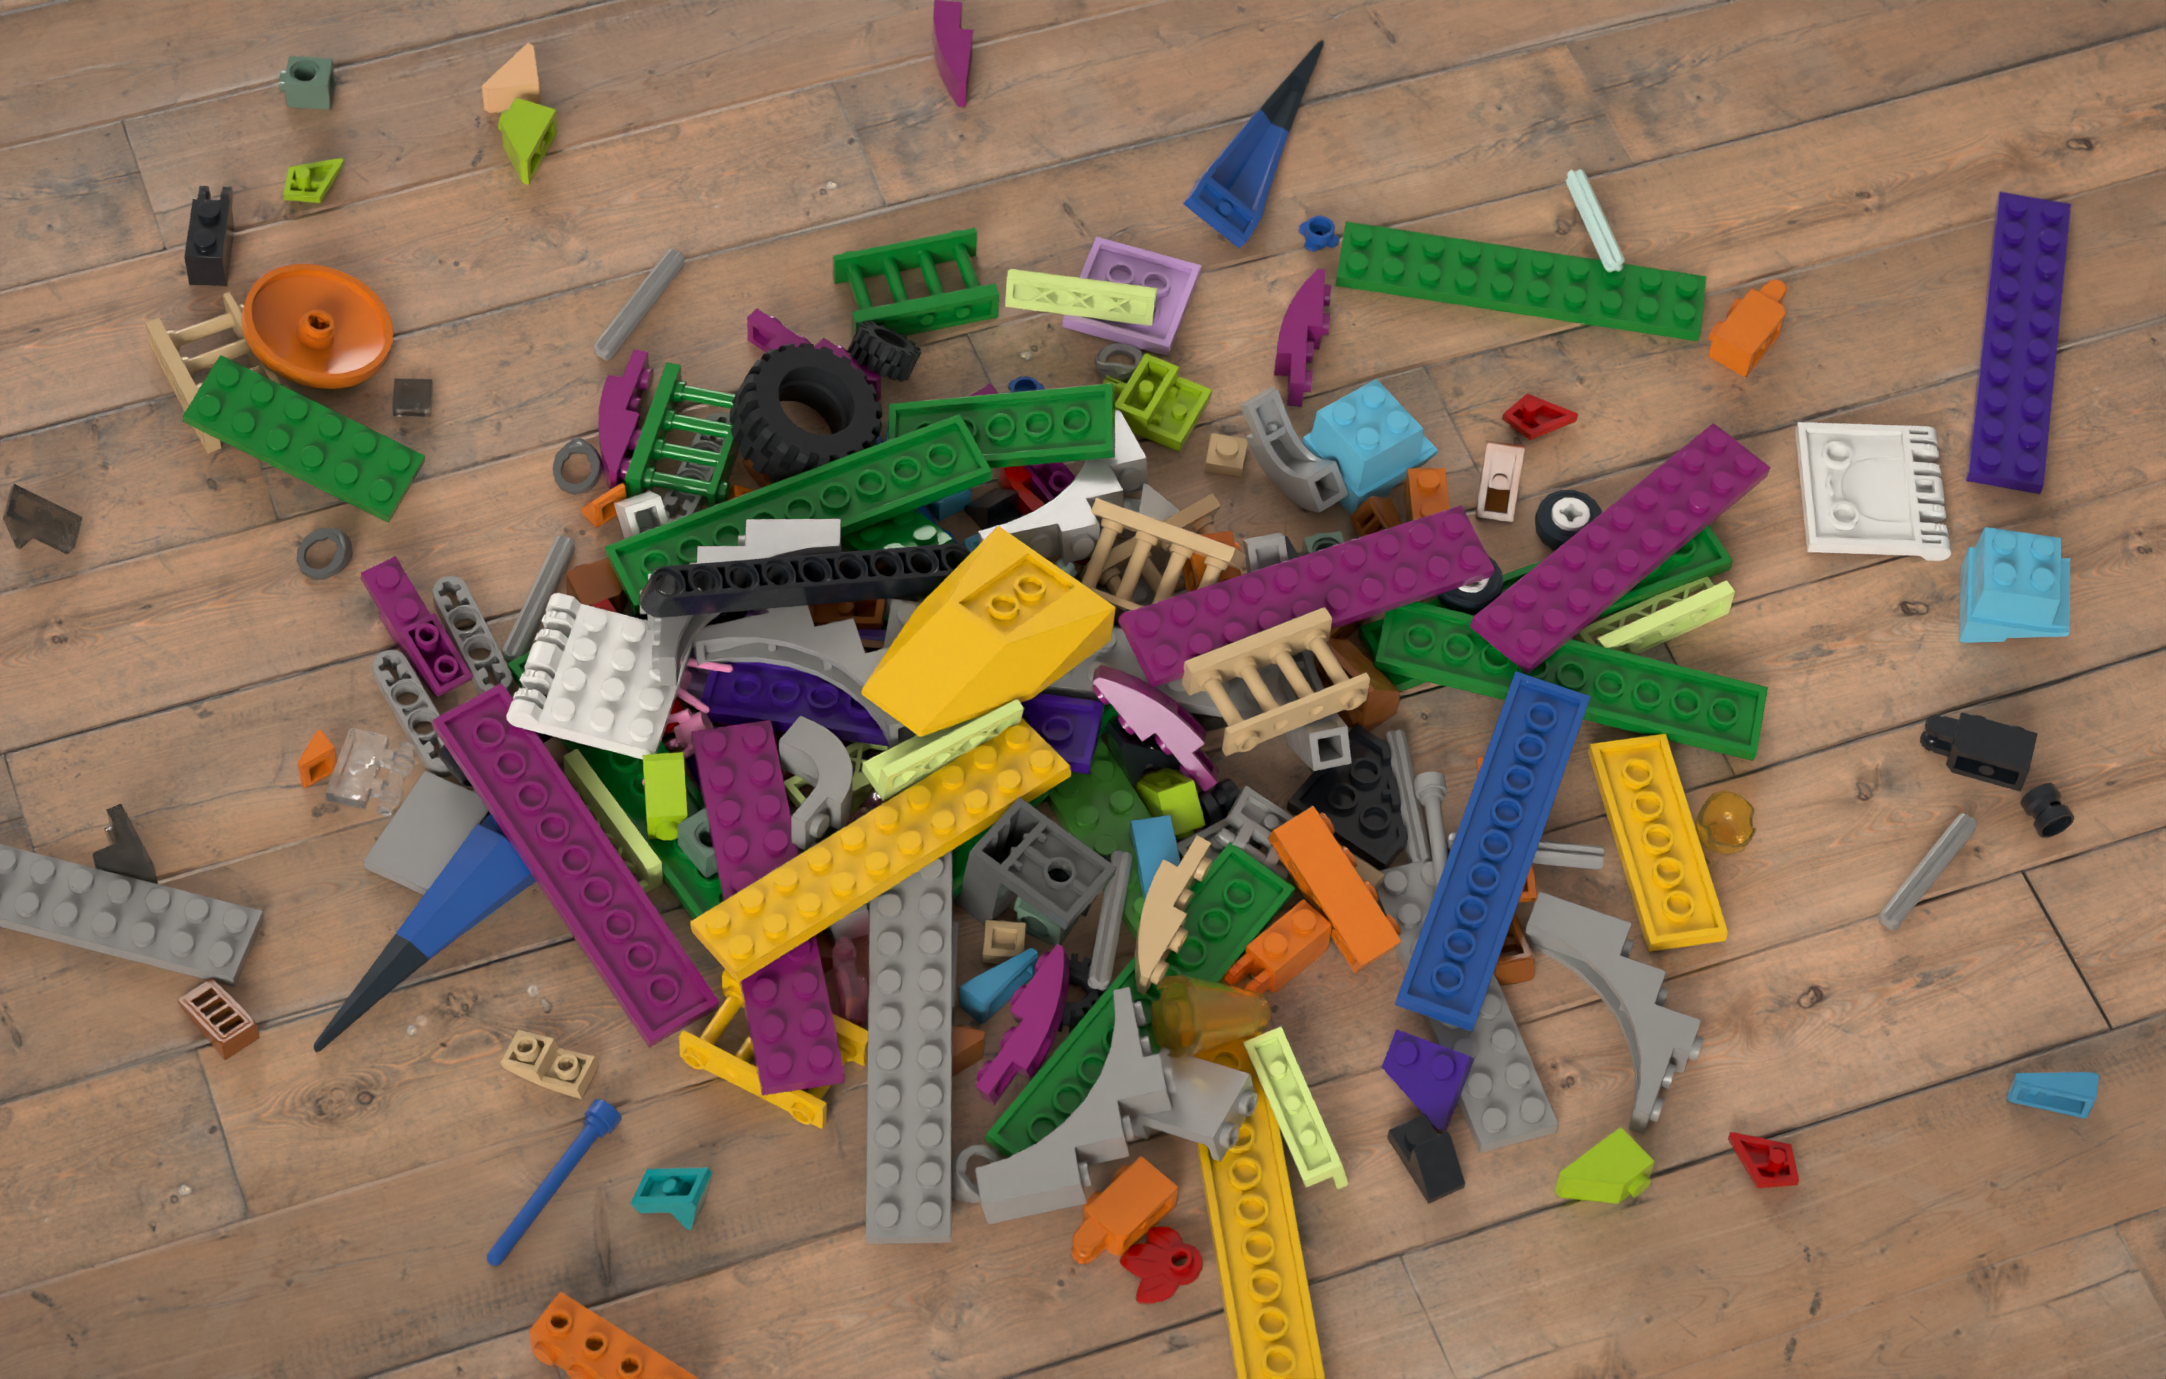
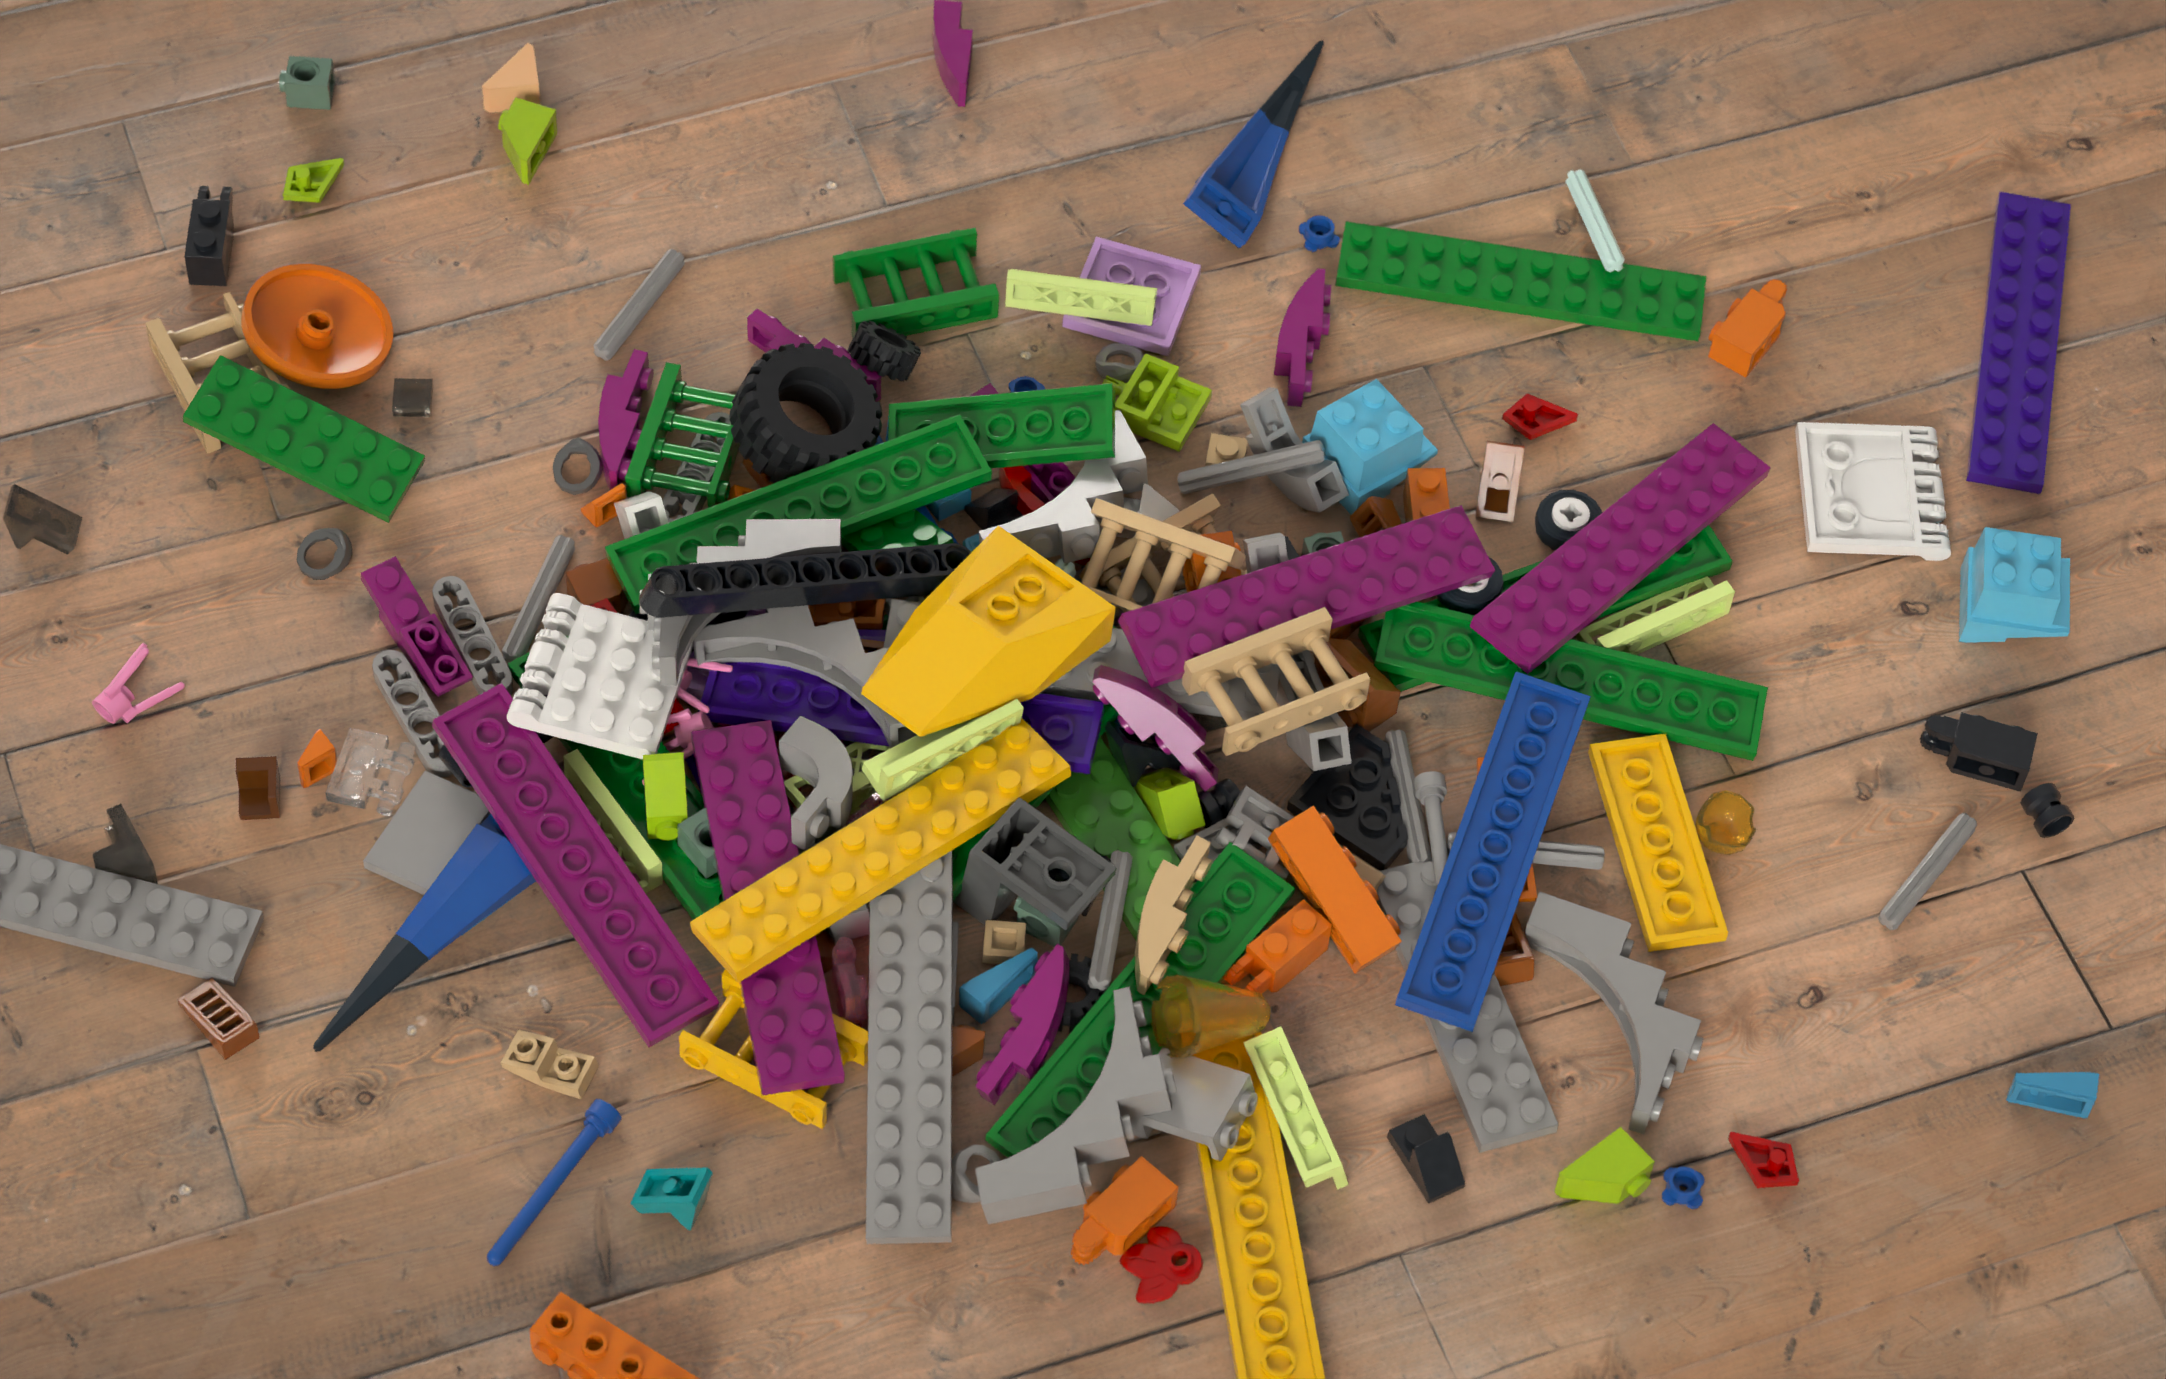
dark azure slope [1130,815,1180,901] -> none
dark purple wing [1382,1029,1474,1132] -> none
none -> bright pink plant [92,643,185,724]
none -> reddish brown panel [236,756,280,820]
none -> light grey axle [1178,440,1325,494]
none -> blue plate [1661,1167,1705,1209]

